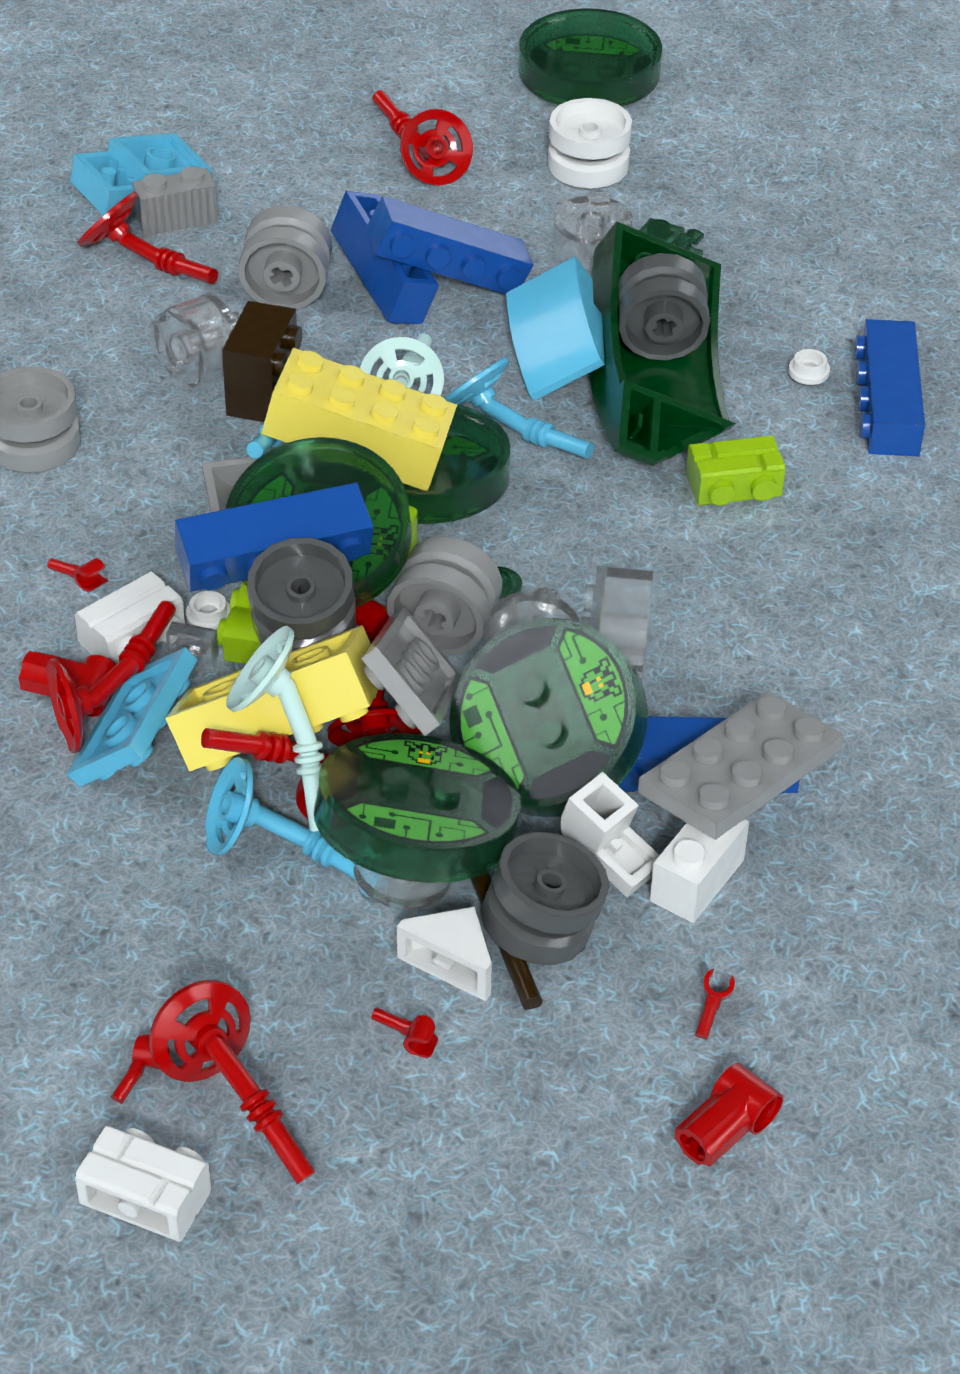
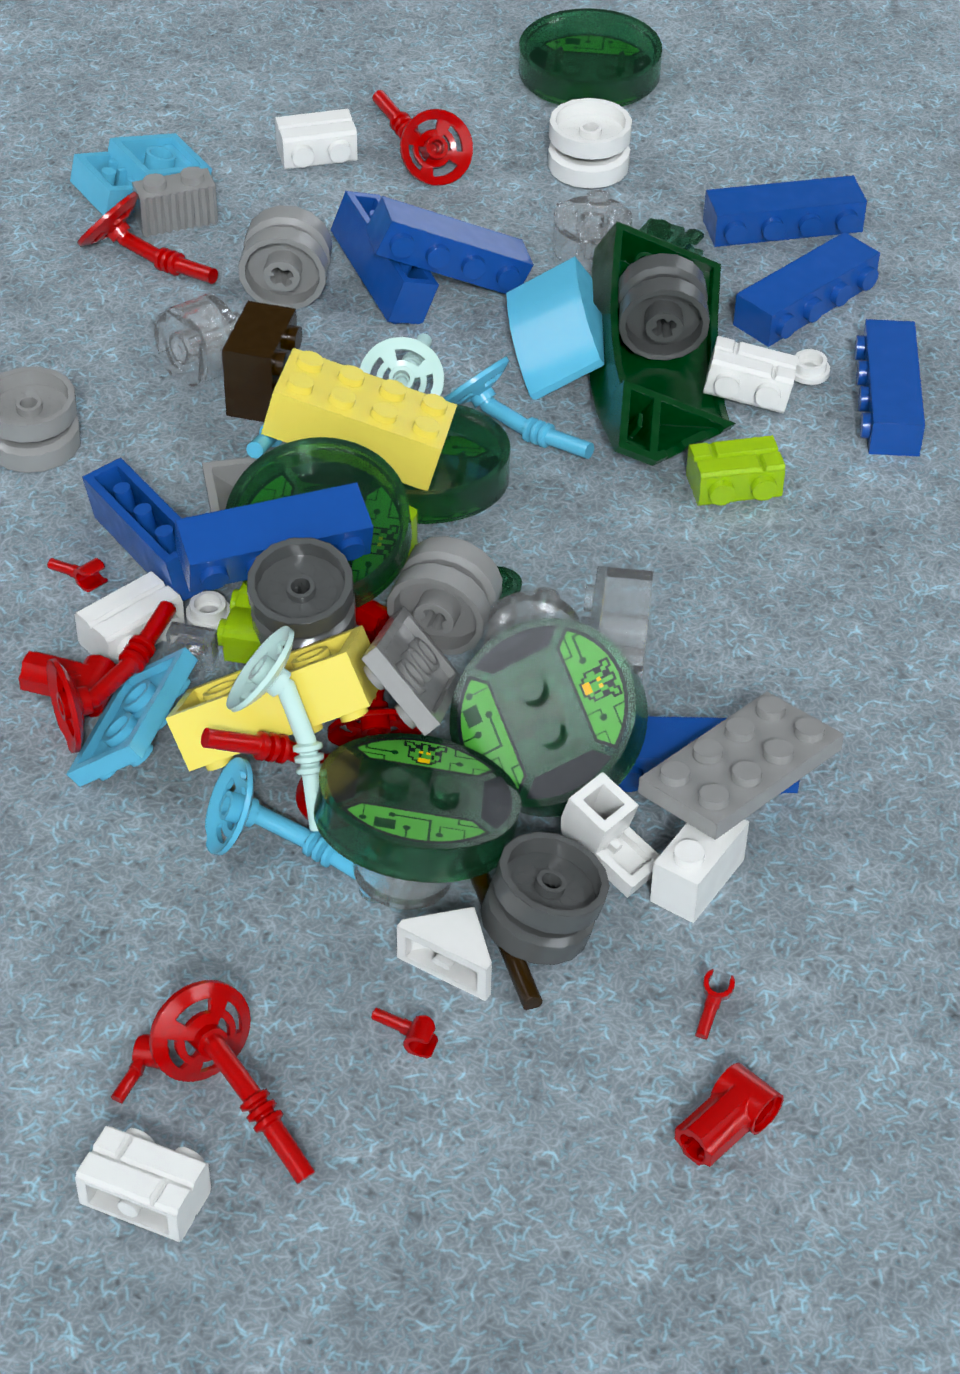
none -> blue brick [82,457,206,602]
none -> white brick [275,109,358,170]
none -> blue brick [703,175,867,247]
none -> white brick [703,336,798,414]
none -> blue brick [733,232,880,347]

